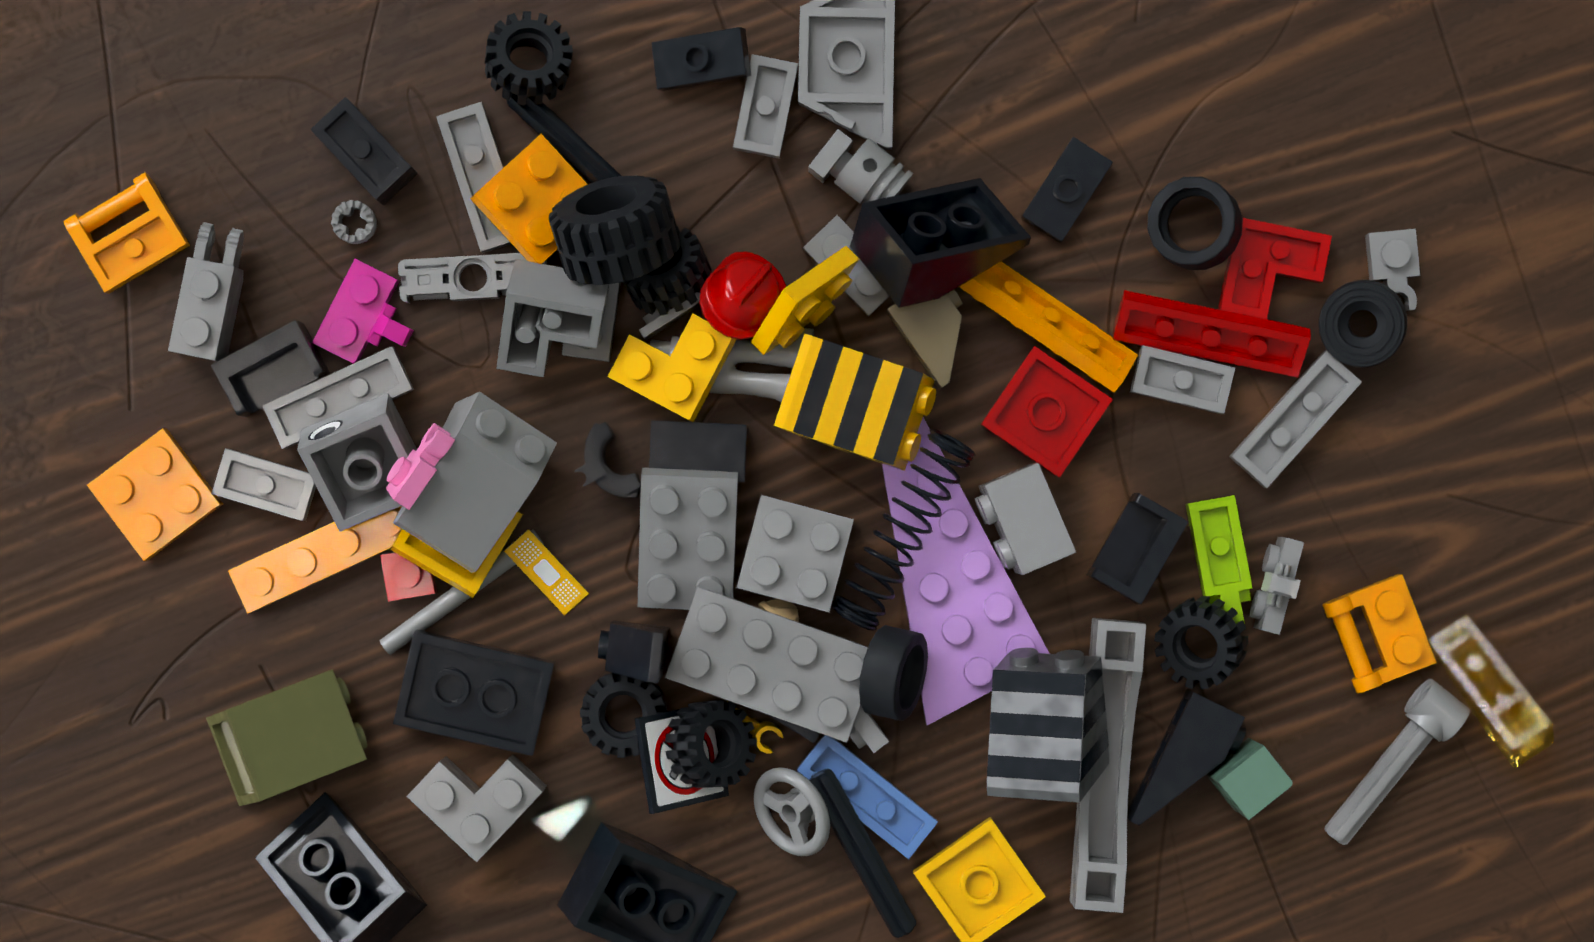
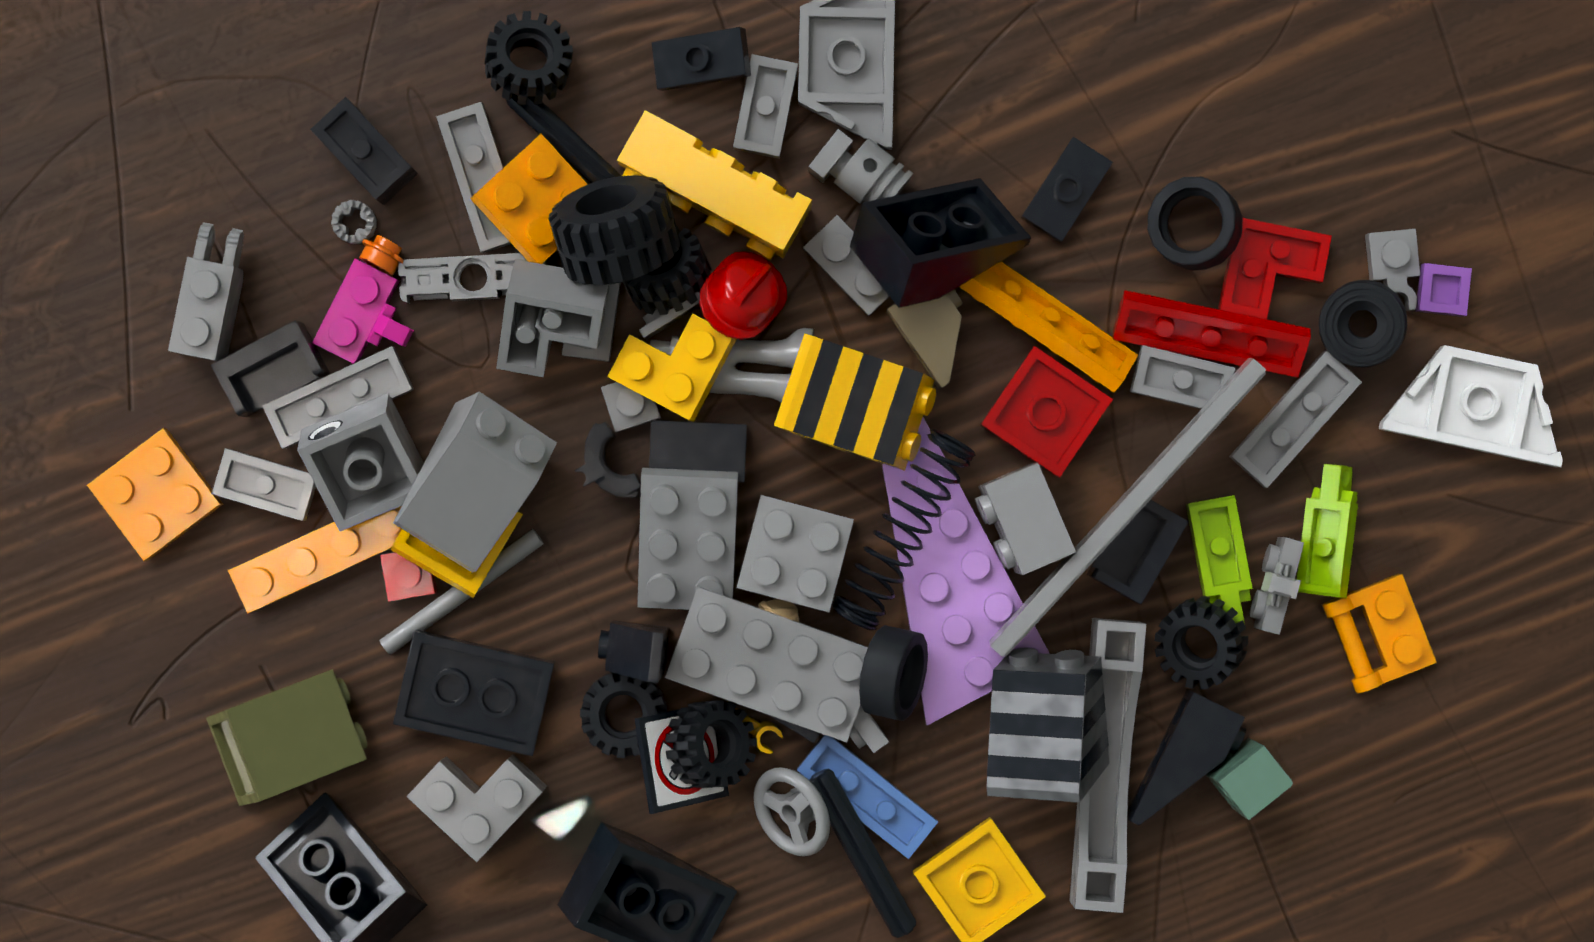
light orange plate [63,172,190,294] -> none
bright pink plate [386,423,455,510] -> none
yellow sticker [504,529,589,616] -> none
yellow plate [751,246,859,355] -> none
light grey axle [1325,679,1470,845] -> none
clear yellow slope [1428,615,1554,769] -> none
none -> orange plate [359,235,404,276]
none -> light grey plate [601,382,661,433]
none -> yellow wedge [617,110,812,260]
none -> light grey tile [989,358,1266,657]
none -> lime hinge [1297,464,1358,598]
none -> white wing [1379,345,1563,467]
none -> medium lavender plate [1415,263,1472,317]

